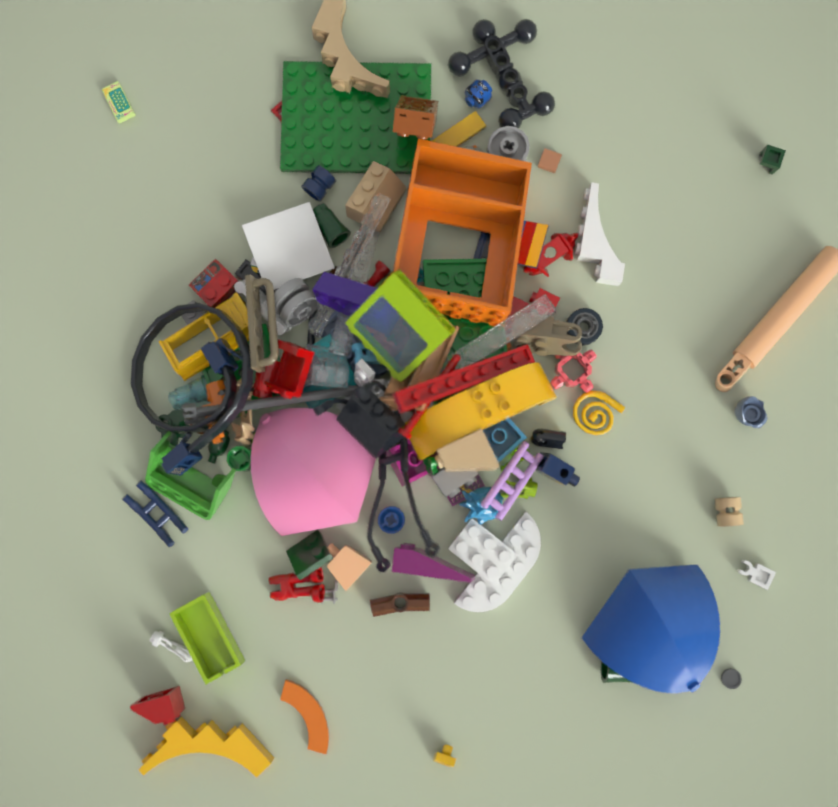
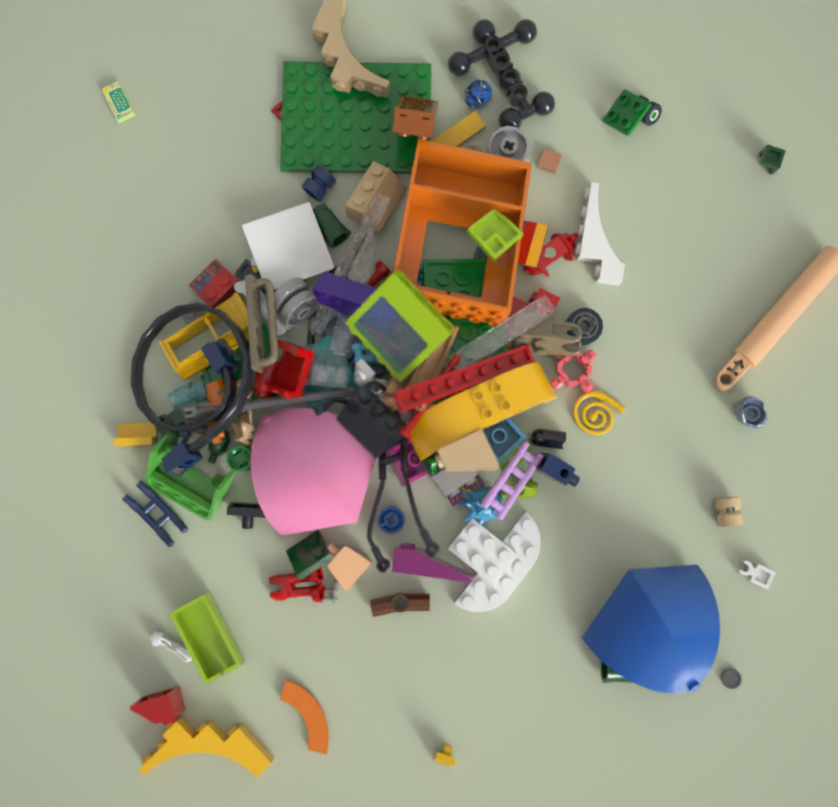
none -> yellow panel [113,422,158,447]
none -> black tile [227,502,266,529]
none -> lime plate [466,209,524,261]
none -> green plate [602,89,662,137]

